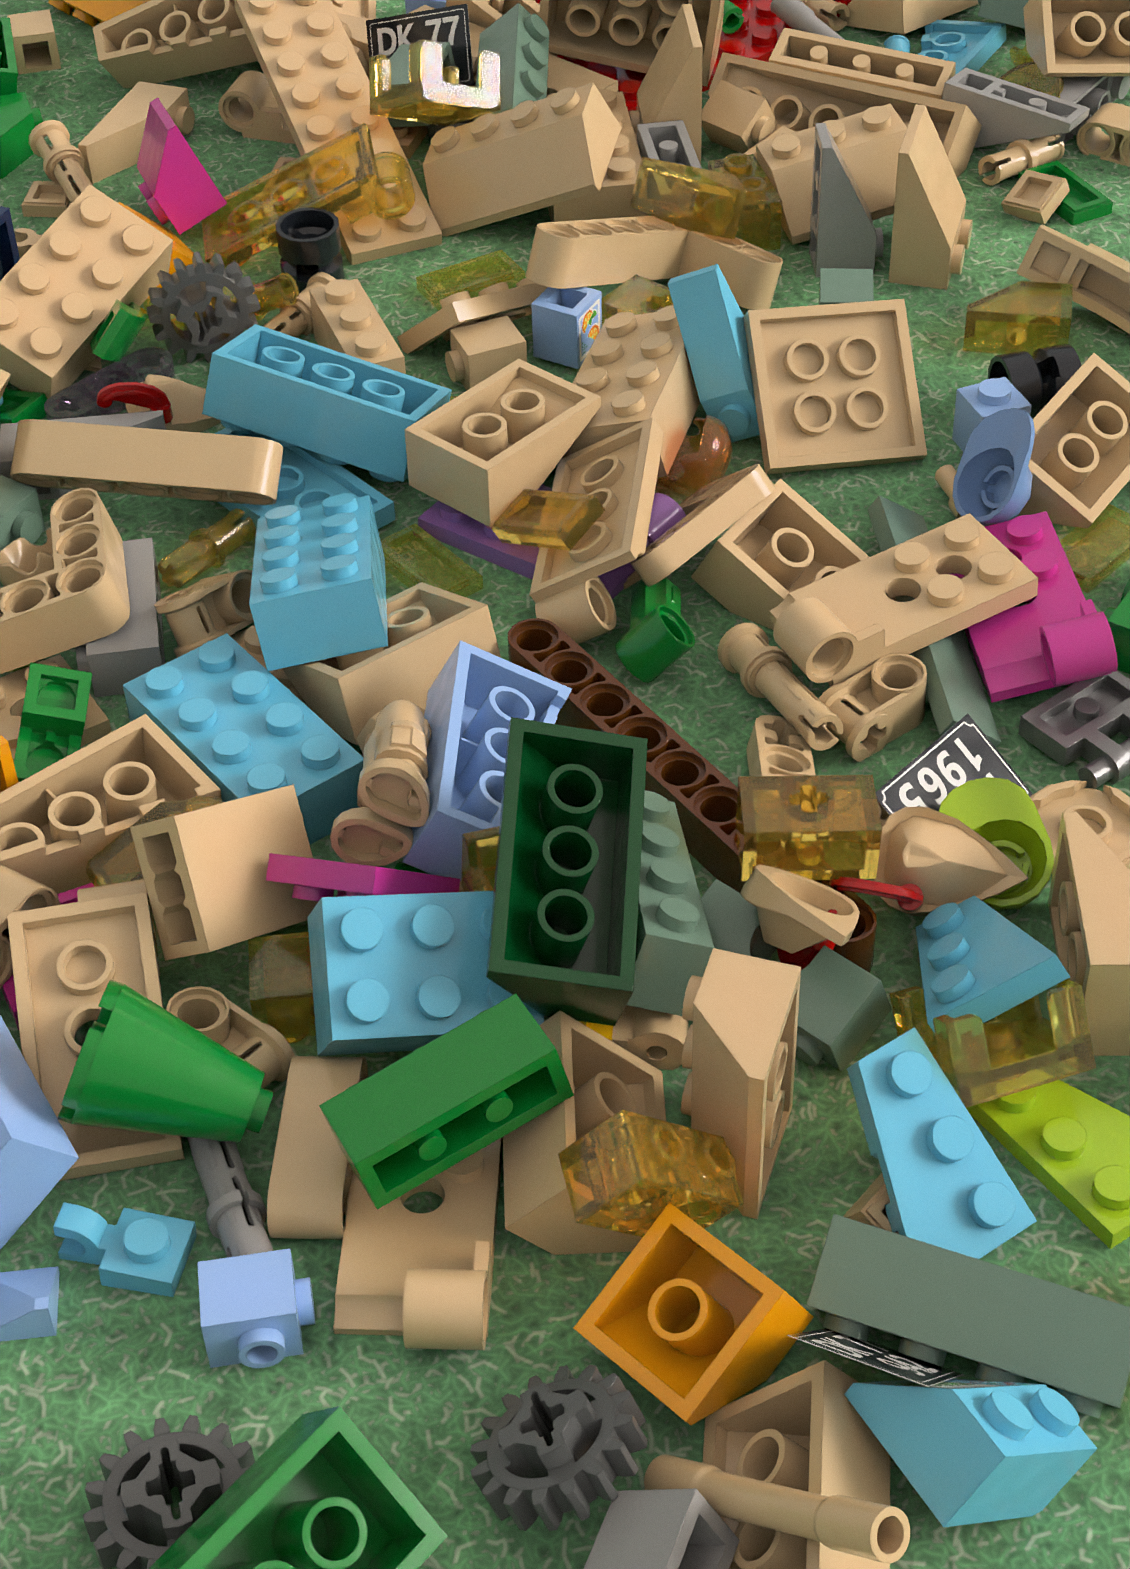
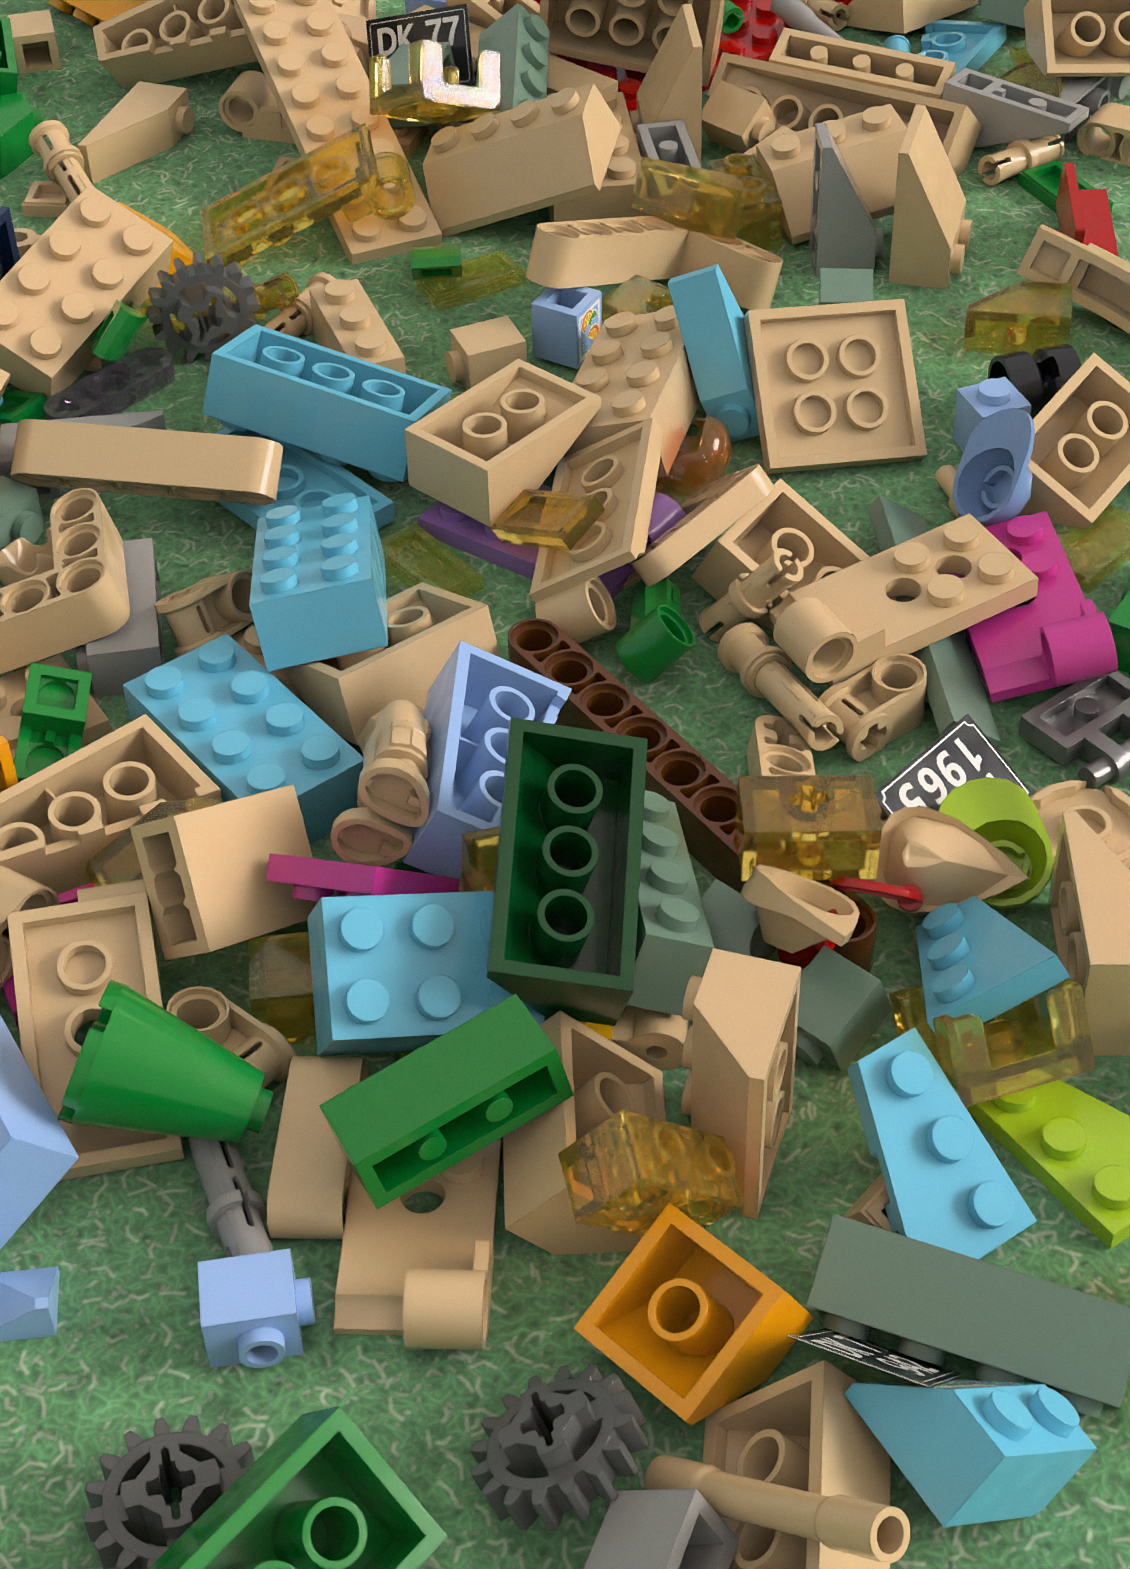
medium azure plate [53,1202,197,1297] -> none
piece [96,374,220,432] -> none
dark pink slope [136,97,227,235] -> none
clear yellow axle [158,508,256,588] -> none
black wheel [276,207,345,294] -> none
tan wing [397,278,548,354] -> none
tan tile [1001,169,1070,225] -> none
none -> green slope [411,244,462,280]
none -> tan pin [698,548,804,643]
none -> red panel [1055,163,1119,257]

